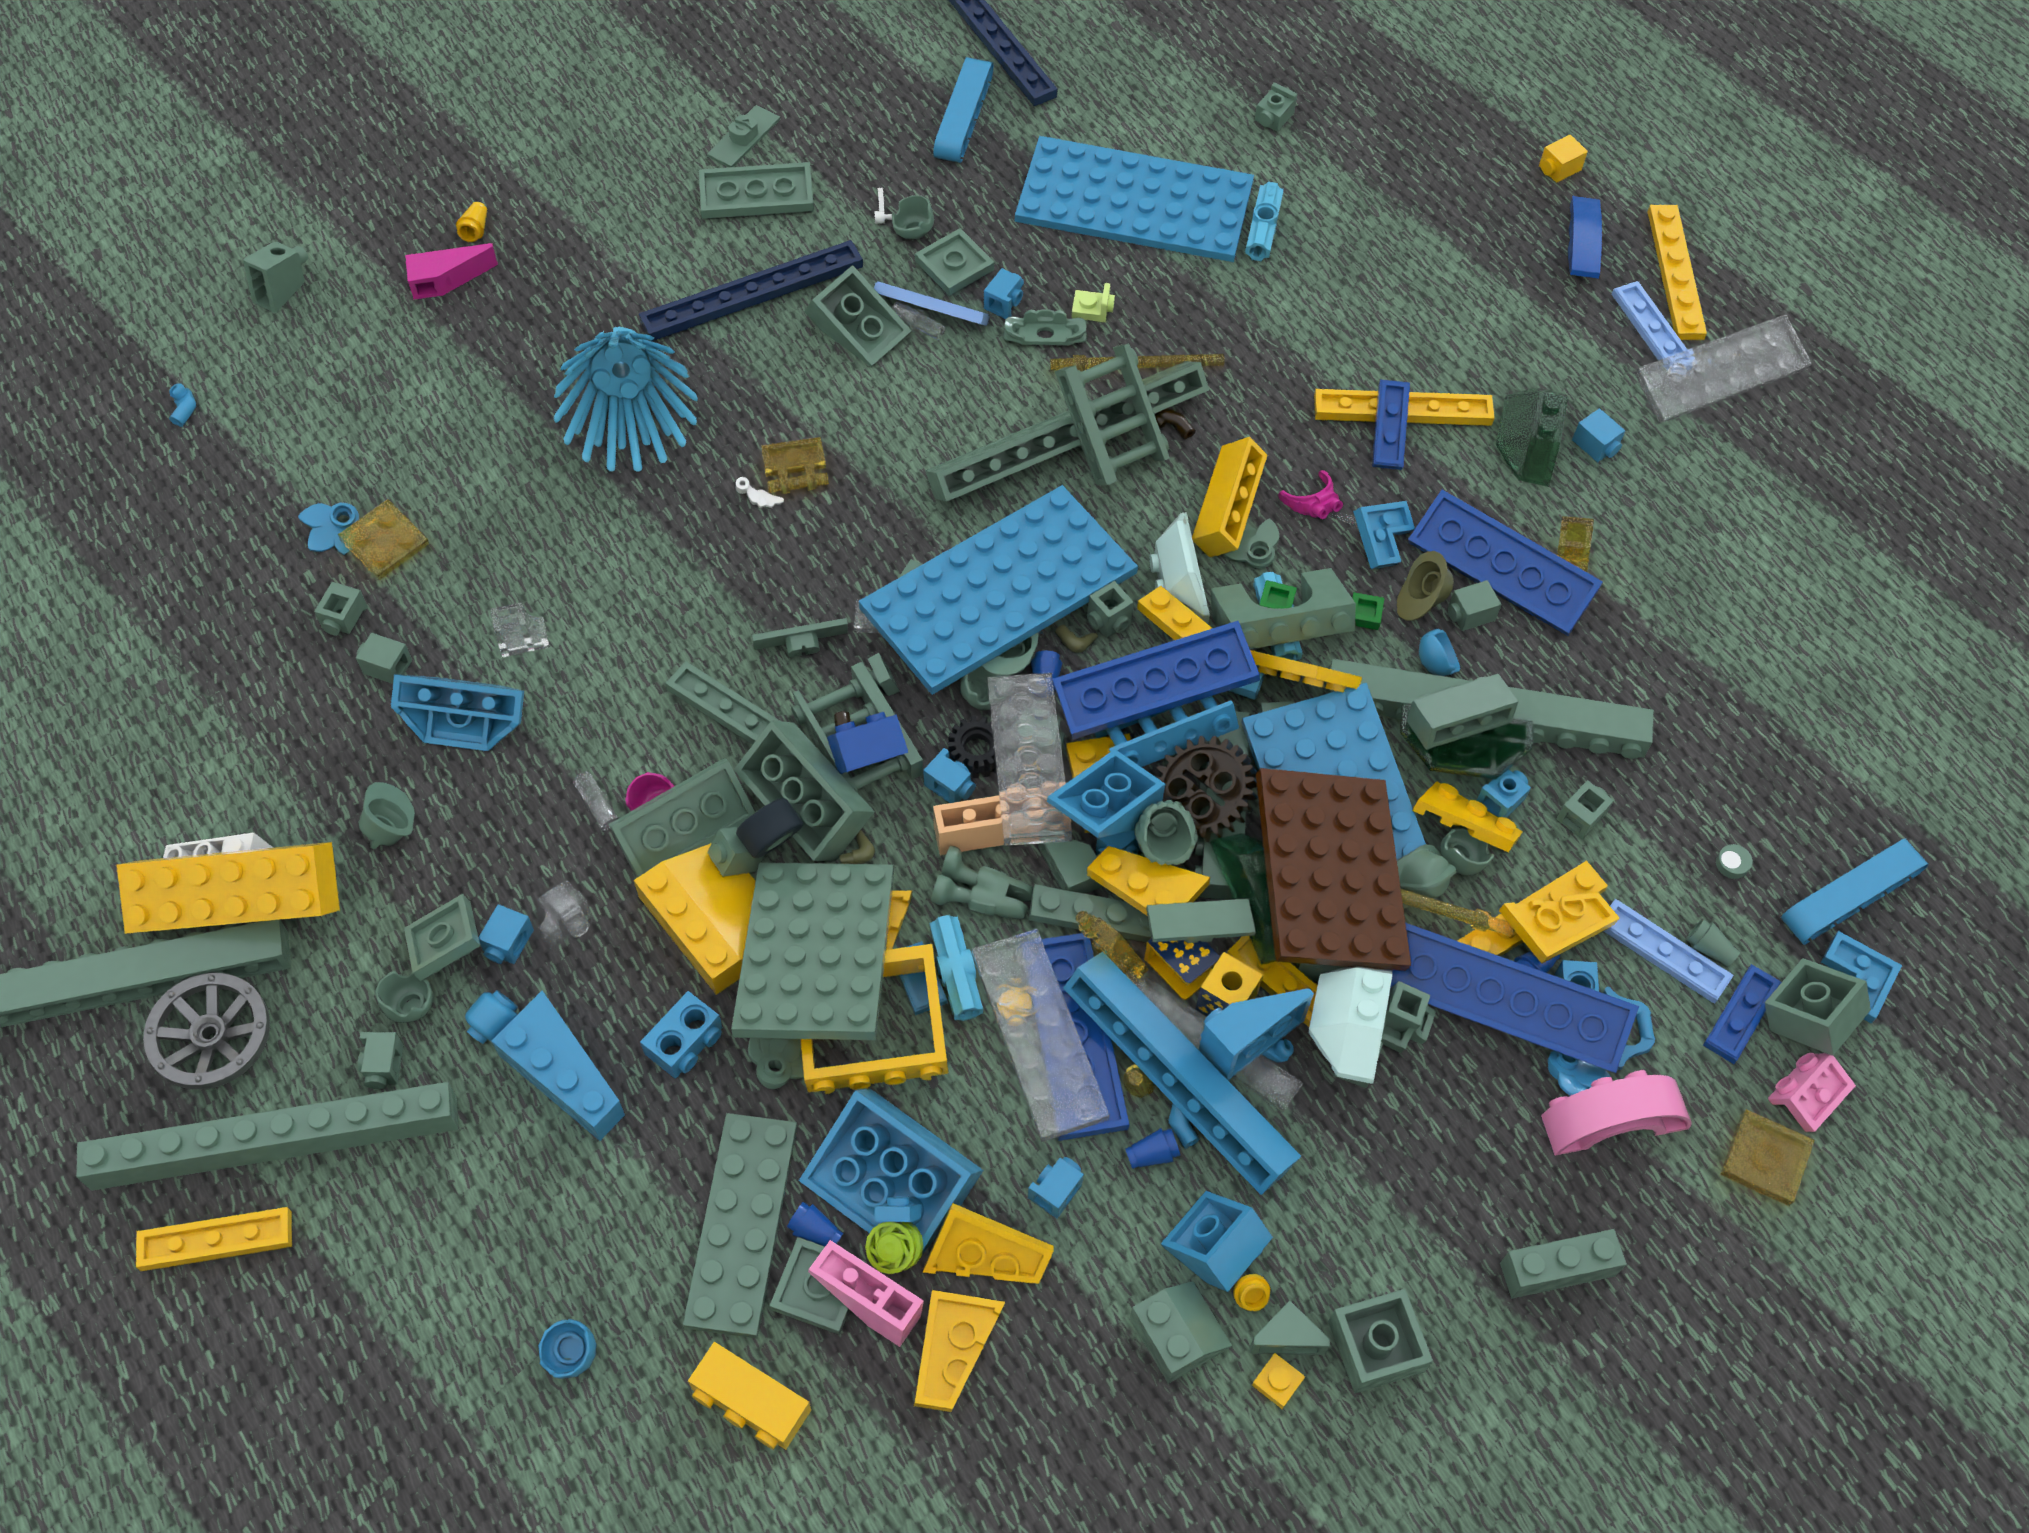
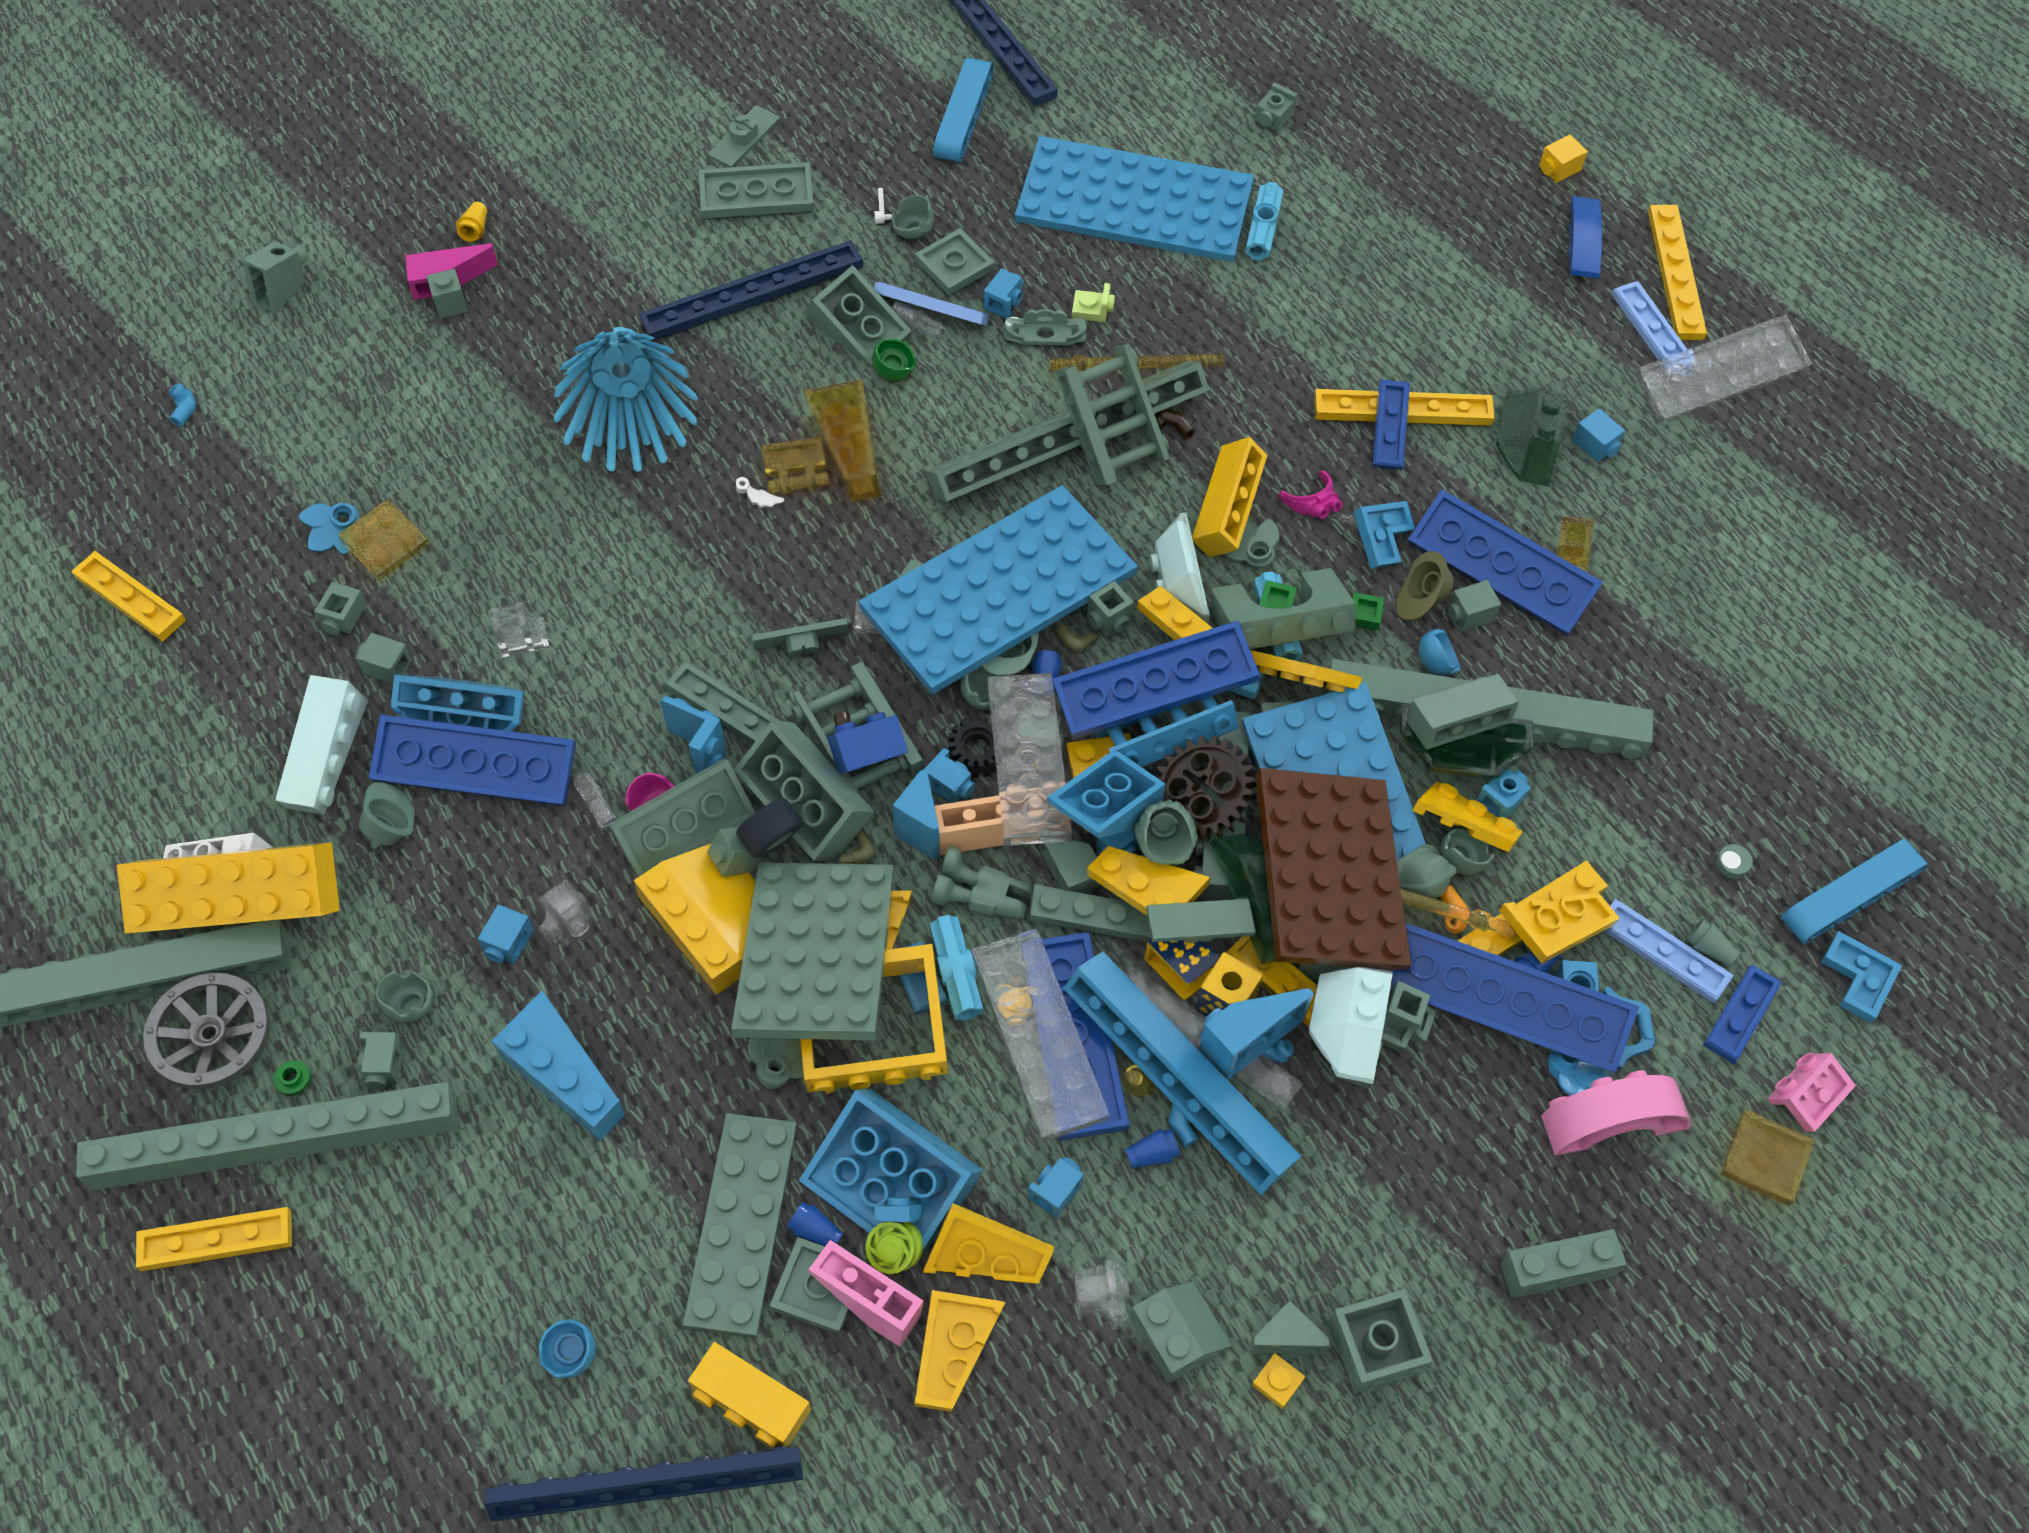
sand green plate [404,894,480,981] -> none
dark azure head [465,990,518,1044] -> none
dark azure brick [640,991,723,1079] -> none
sand green plate [868,653,900,696] -> none
clear yellow plate [1076,911,1149,980] -> none
dark azure slope [1161,1191,1273,1292] -> none
yellow plate [1233,1274,1270,1311] -> none
sand green brick [1557,780,1614,840] -> none
sand green brick [1765,958,1871,1056] -> none
none -> yellow plate [71,551,186,642]
none -> green plate [273,1060,311,1096]
none -> light aqua wedge [275,675,368,815]
none -> blue plate [368,715,577,806]
none -> sand green brick [426,268,468,319]
none -> dark blue plate [484,1446,803,1522]
none -> dark azure bracket [660,696,727,774]
none -> clear yellow wedge [804,379,882,502]
none -> green hair [872,338,917,381]
none -> dark azure slope [893,770,940,859]
none -> clear brick [1072,1259,1130,1331]
none -> light orange arm [1439,885,1469,934]

